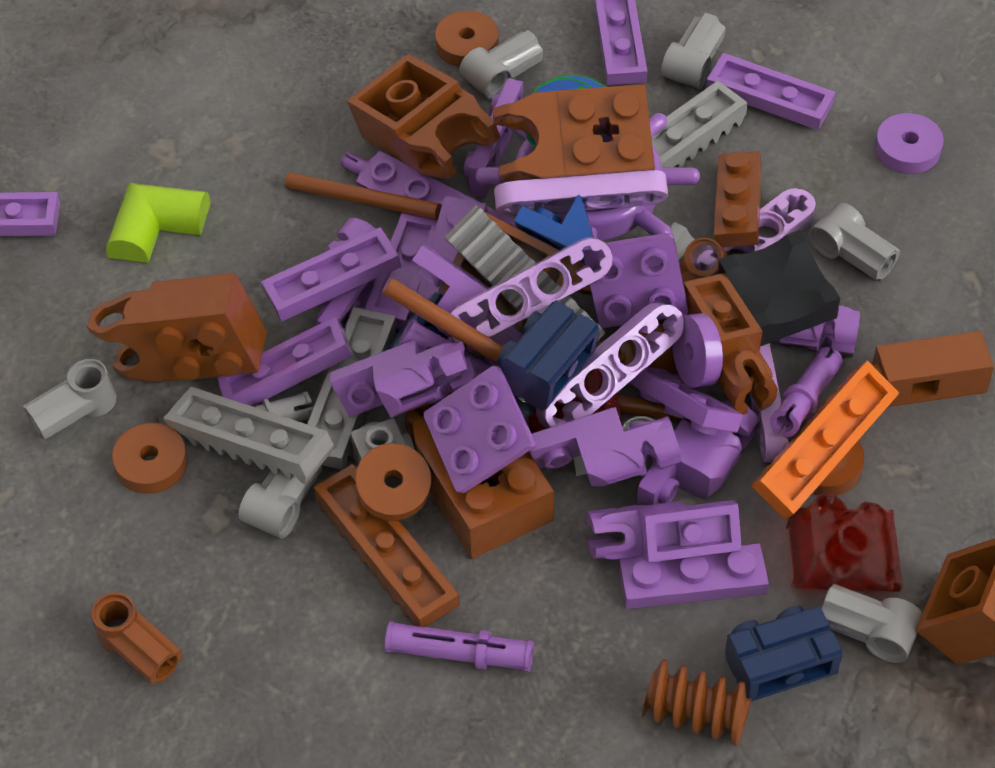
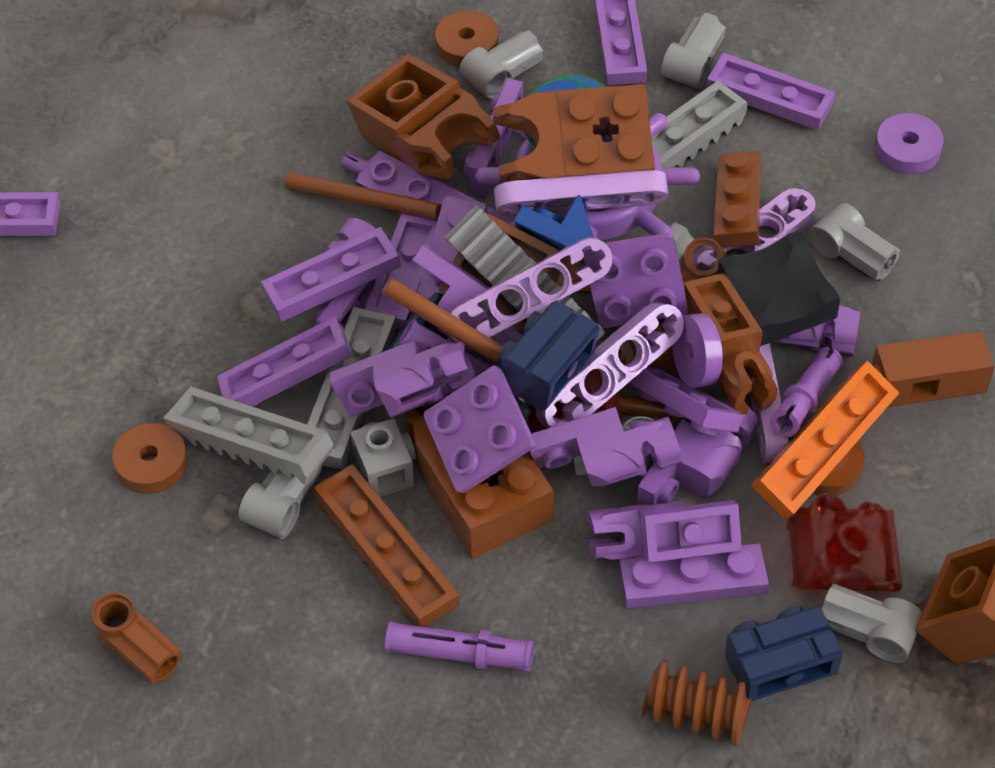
light grey piece [23,359,117,440] -> none
dark orange brick [87,273,268,383] -> none
lime brick [106,183,211,263] -> none
light grey pin [254,391,313,422] -> none
dark orange piece [355,443,431,521] -> none

